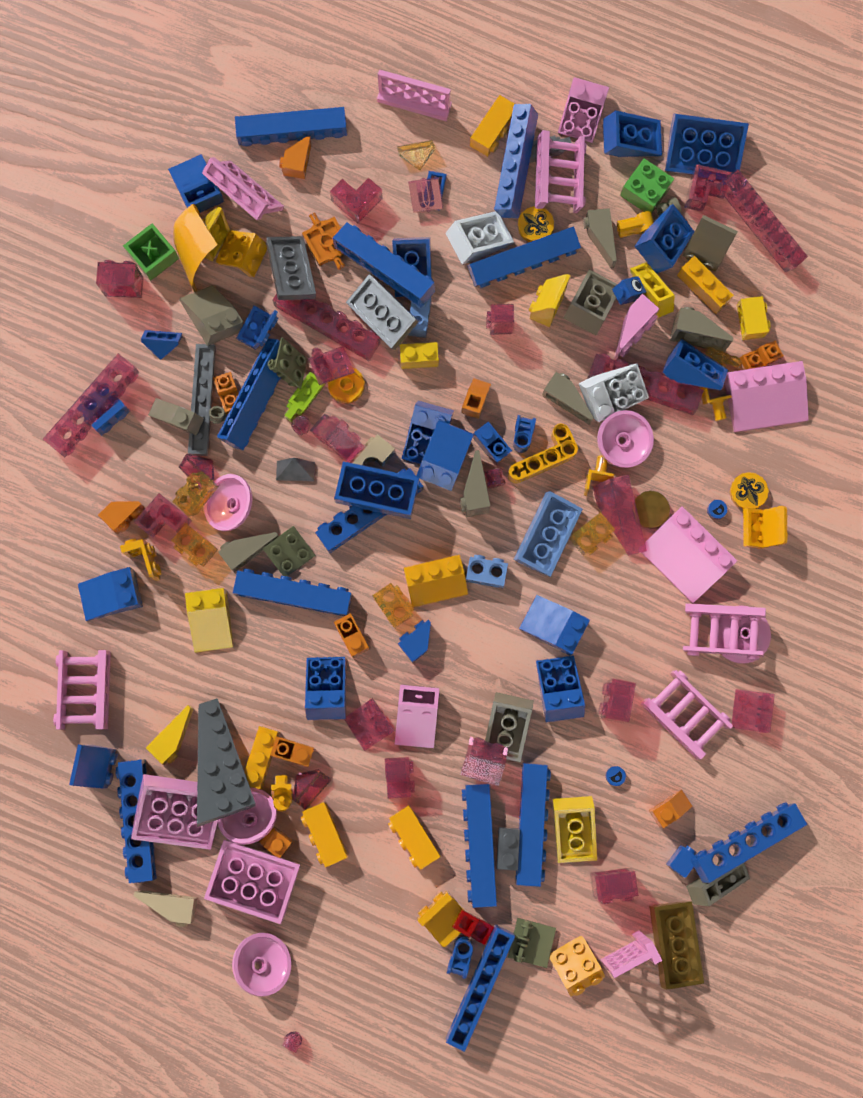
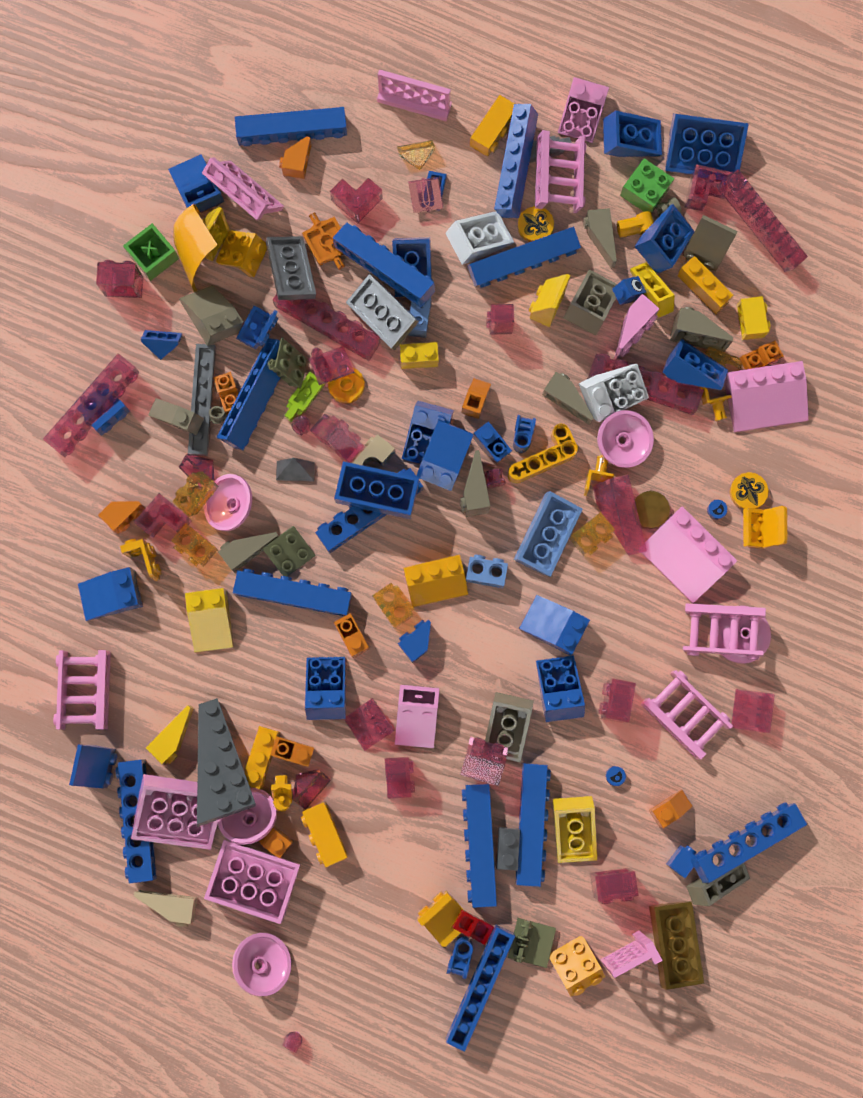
light orange brick [388,805,441,870] -> none

